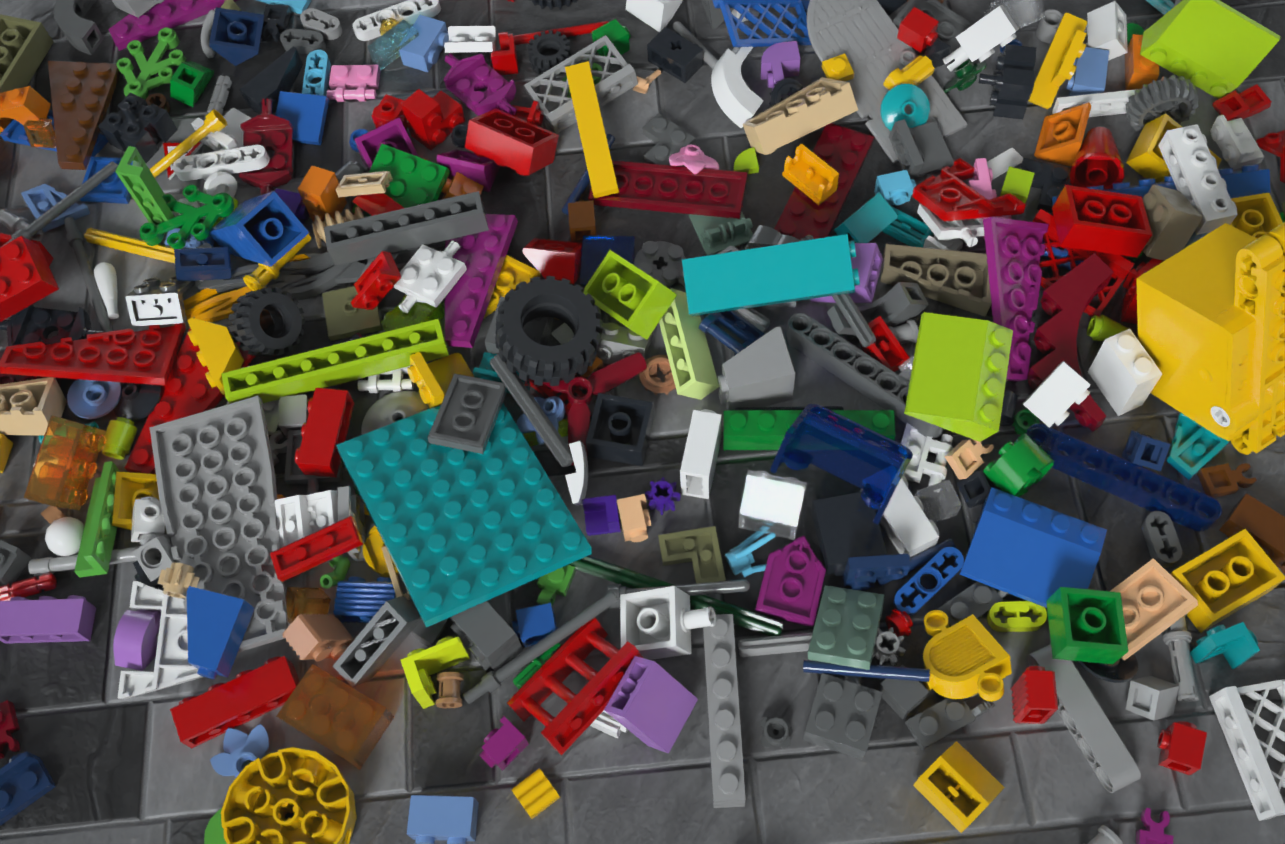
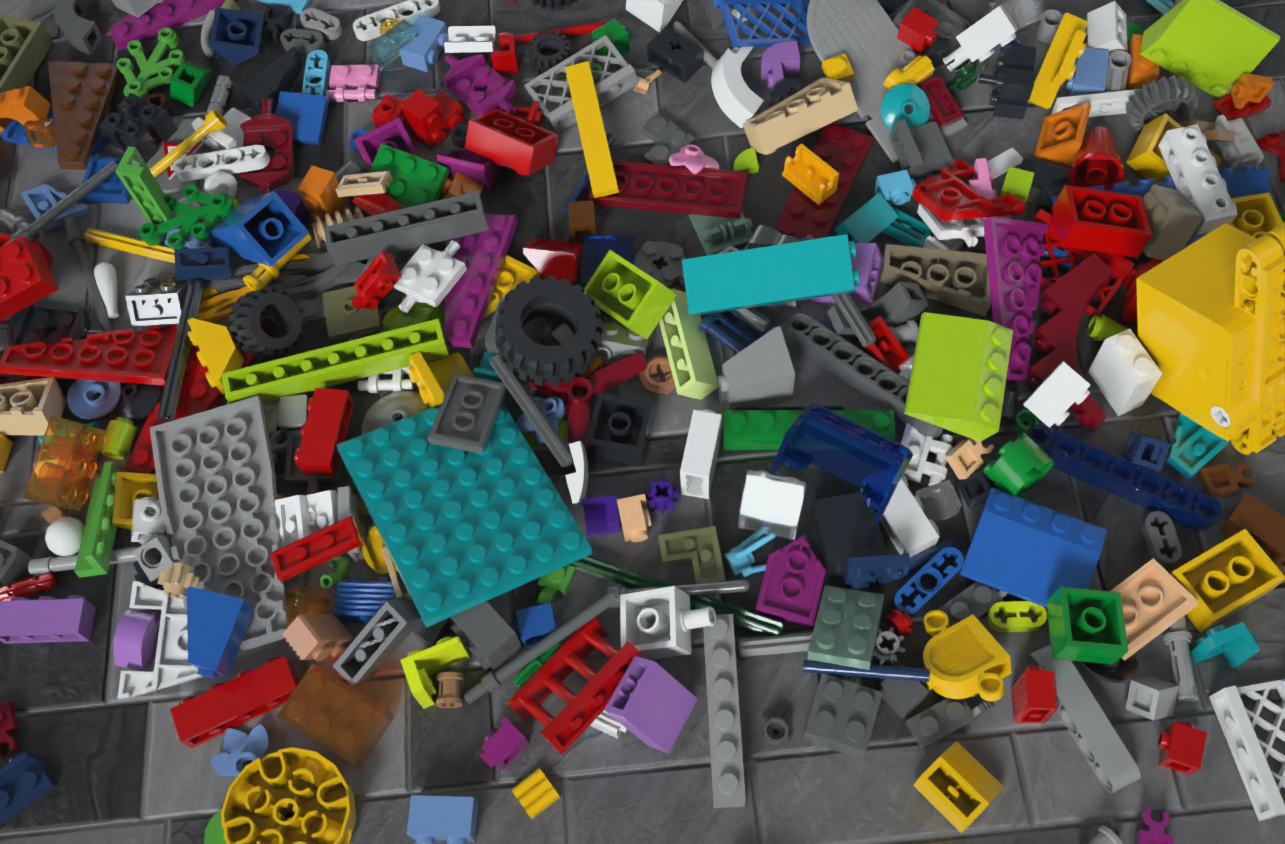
none -> black axle [158,279,204,422]
none -> dark red plate [917,76,964,128]
none -> light grey piece [1103,50,1132,93]
none -> medium nougat slope [1177,120,1235,142]
none -> orange bracket [1230,73,1275,109]

